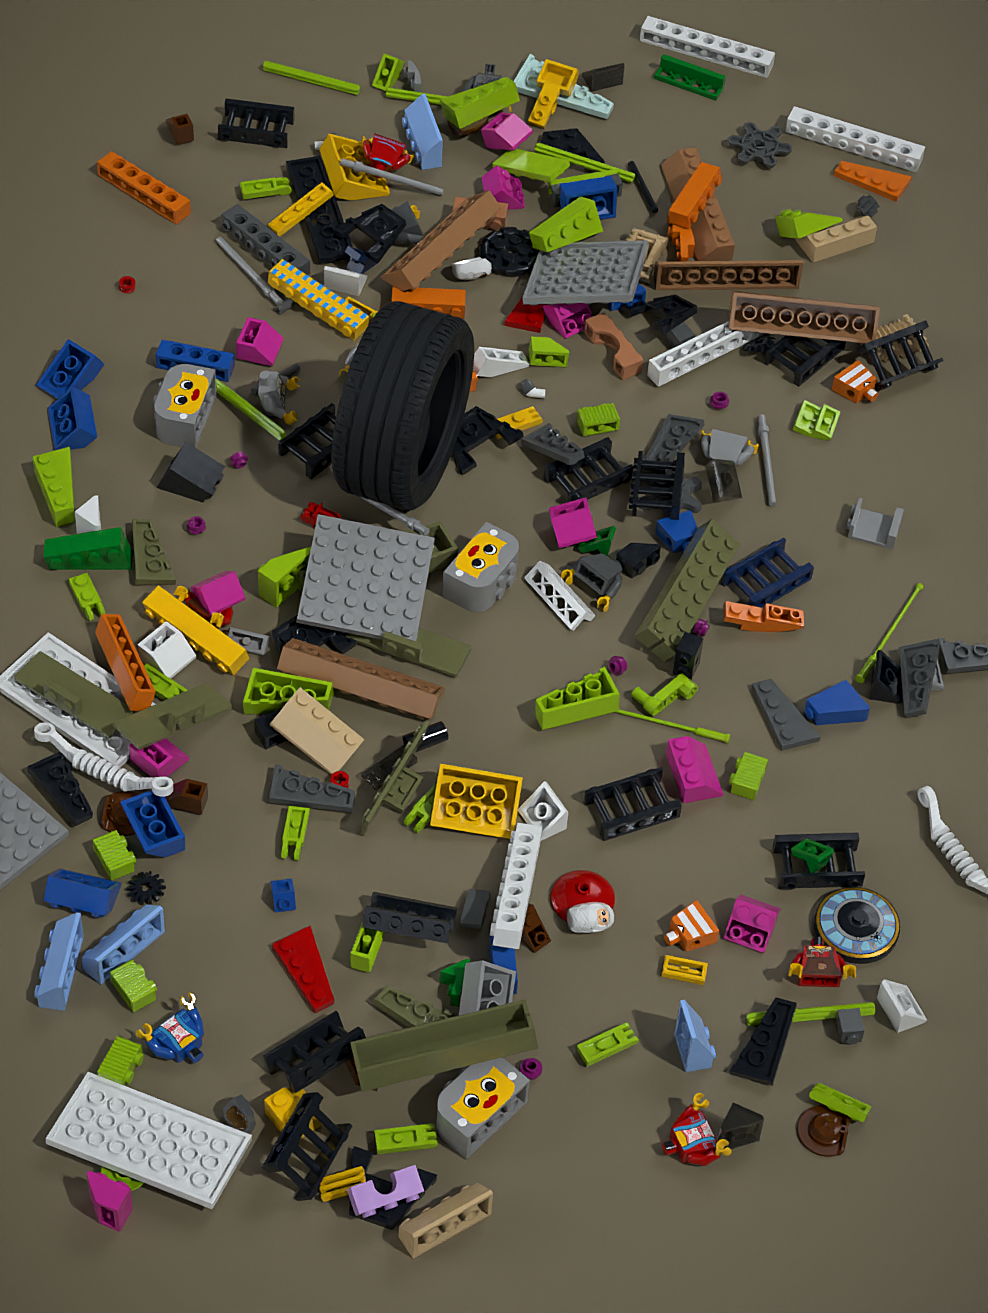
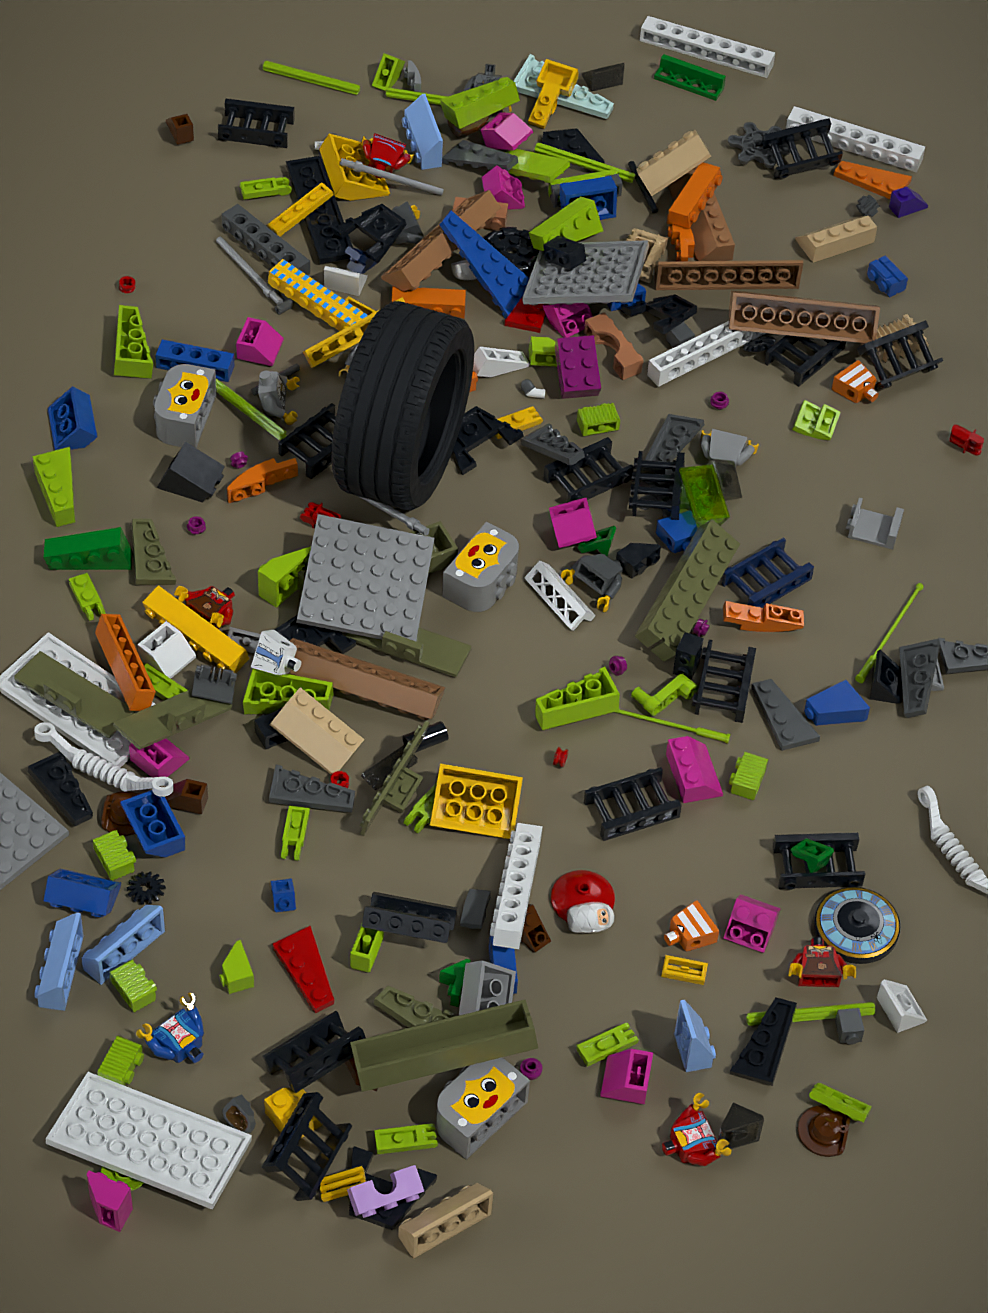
blue slope [36,339,105,399] -> none
white slope [75,495,101,534] -> none
orange brick [97,151,191,225] -> none
dark pink slope [191,571,246,616] -> none
white slope [518,781,568,841] -> none
light grey bar [758,414,776,507] -> none
lime slope [775,209,843,239] -> none
none -> lime wedge [114,305,153,379]
none -> dark grey hinge [192,664,237,704]
none -> lime slope [219,940,254,994]
none -> orange slope [227,458,298,503]
none -> white torso [251,630,301,675]
none -> yellow brick [303,297,405,368]
none -> blue wing [439,211,529,319]
none -> dark grey wing [442,140,518,171]
none -> black brick [543,236,586,270]
none -> red bush [553,747,569,767]
none -> magenta brick [554,335,601,399]
none -> dark pink slope [600,1049,653,1104]
none -> tan slope [636,129,711,196]
none -> clear neon green slope [679,464,730,526]
none -> black fence [692,640,756,723]
none -> black fence [761,118,843,179]
none -> blue brick [867,255,908,297]
none -> dark purple slope [889,187,928,218]
none -> red arm [949,424,984,456]

